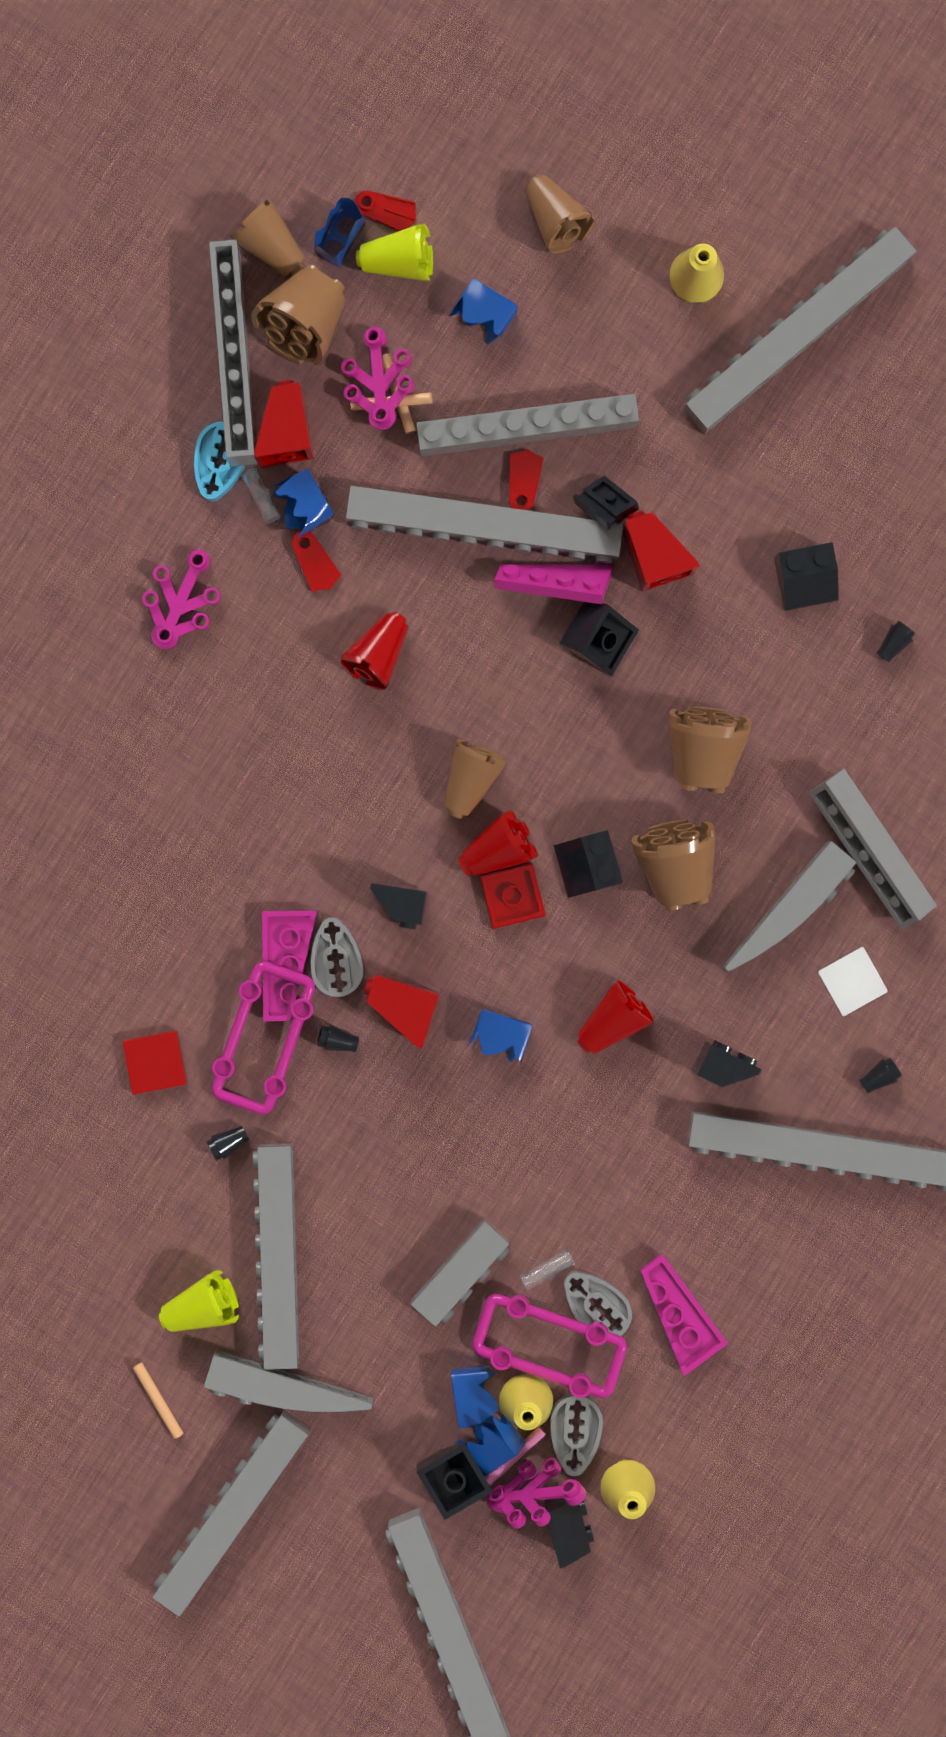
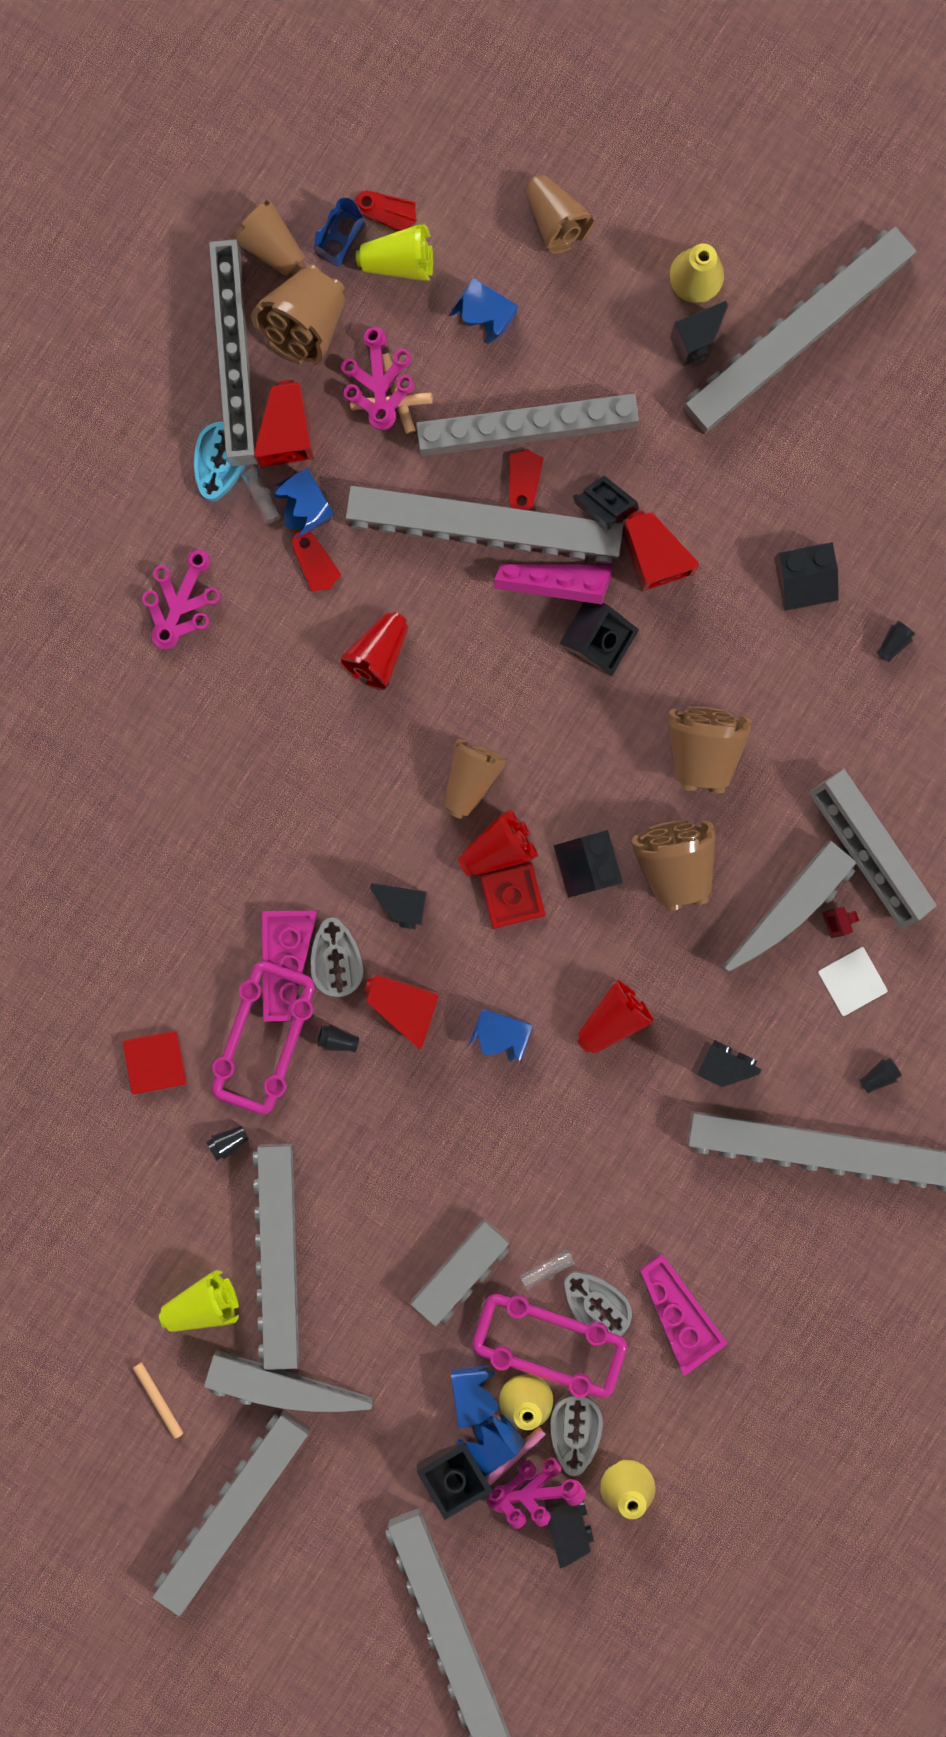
none -> black slope [670,301,728,367]
none -> dark red tile [822,906,859,938]

